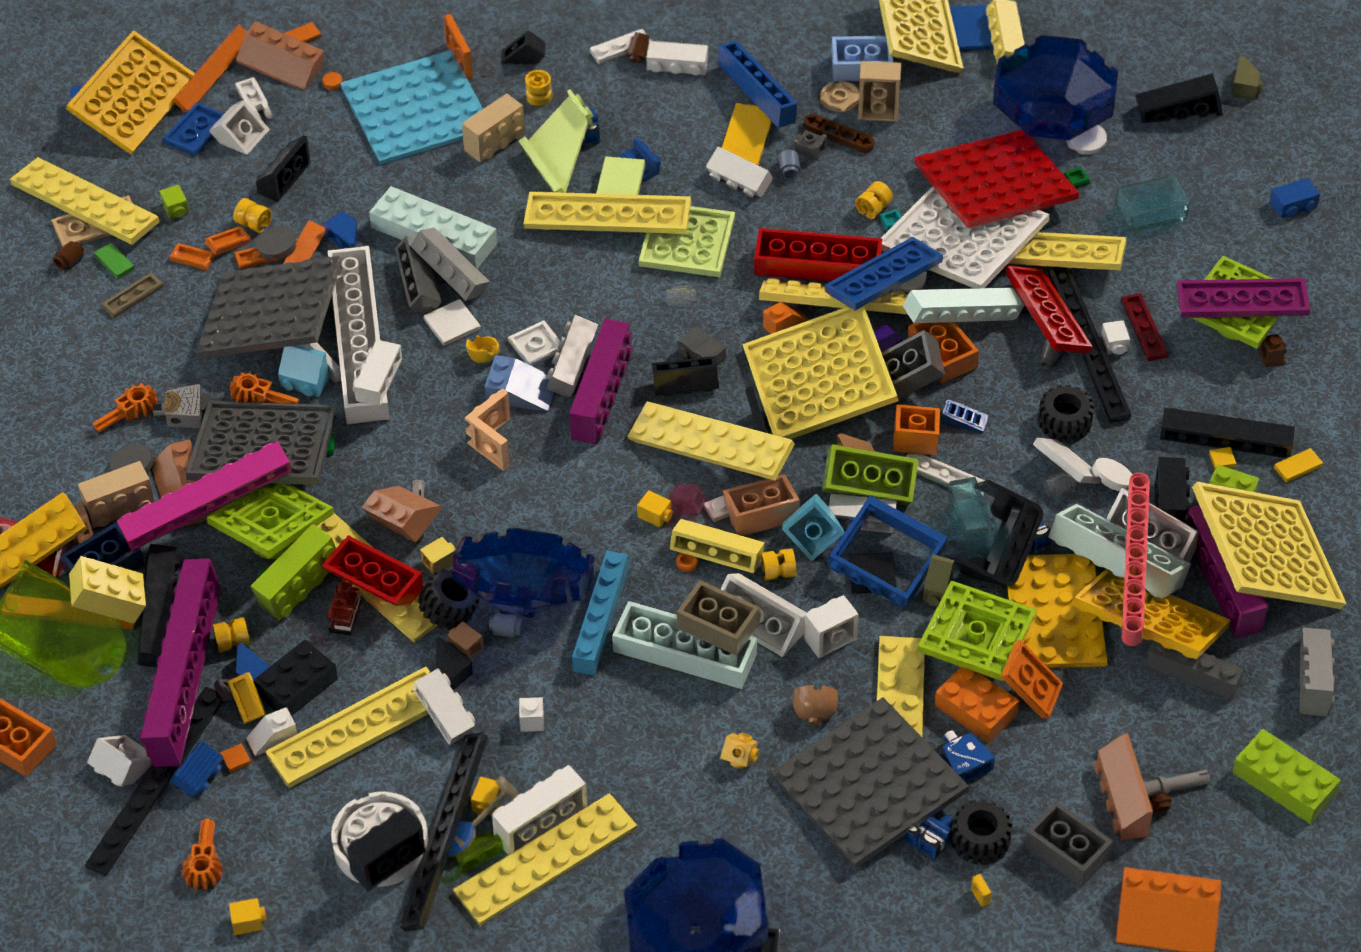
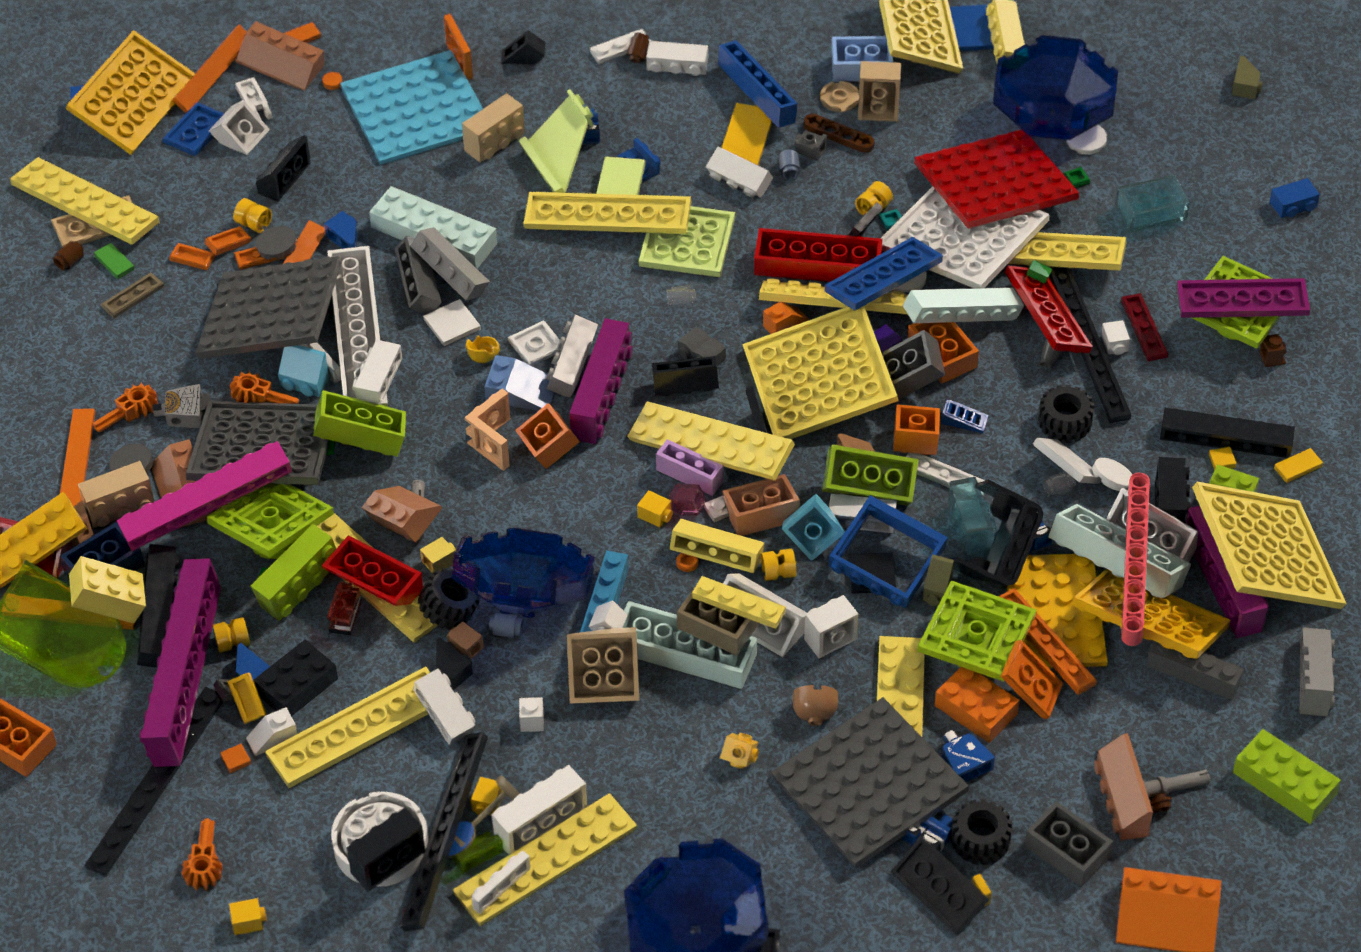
white slope [87,735,152,787] -> none
lime brick [160,184,189,219] -> none
blue brick [170,740,223,797] -> none
yellow wheel [525,70,552,106] -> none
black wedge [1135,73,1223,123] -> none
none -> orange tile [60,409,95,506]
none -> lime brick [313,390,406,457]
none -> white plate [471,850,531,914]
none -> orange brick [515,403,580,469]
none -> tan slope [567,627,639,704]
none -> white brick [589,601,627,631]
none -> lavender brick [656,439,724,496]
none -> light yellow plate [692,576,786,629]
none -> tile [848,202,882,236]
none -> black tile [890,836,990,935]
none -> orange tile [998,588,1097,695]
none -> green tile [1027,260,1052,283]

